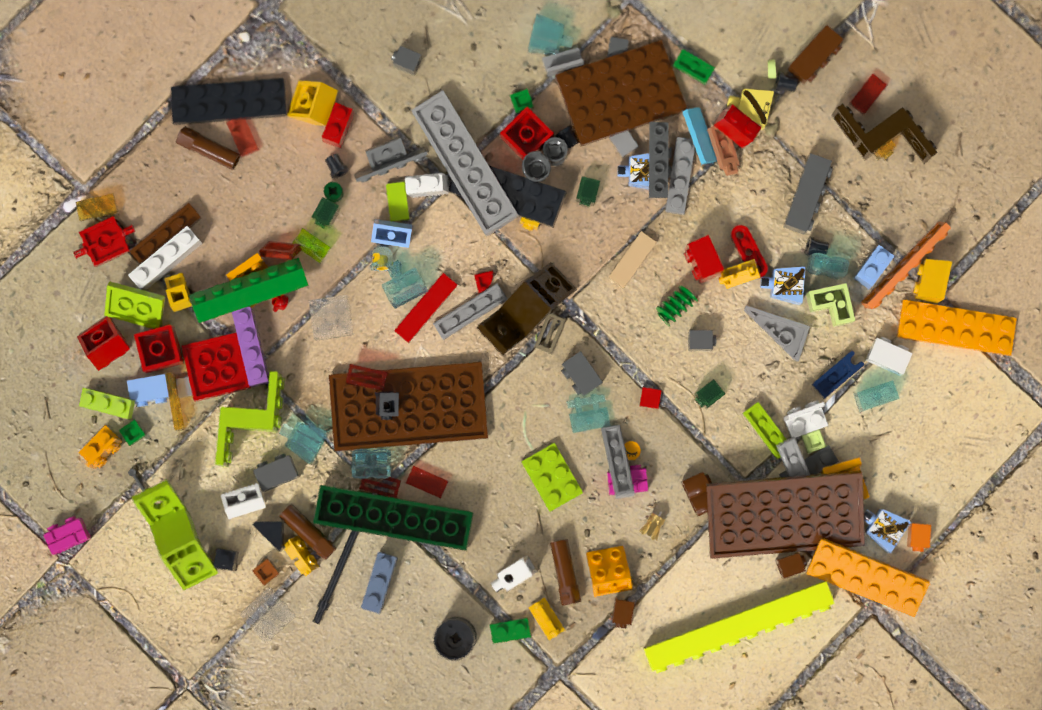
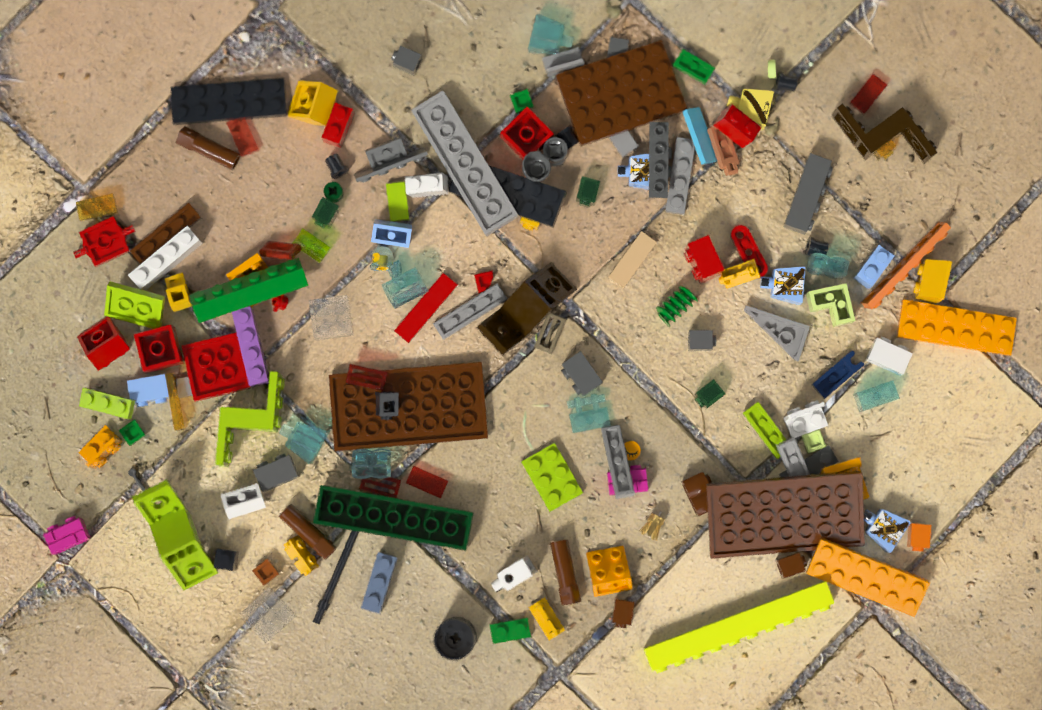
black slope [252,522,284,552] -> none
red tile [639,387,661,409] -> none
reddish brown brick [787,25,844,85] -> none

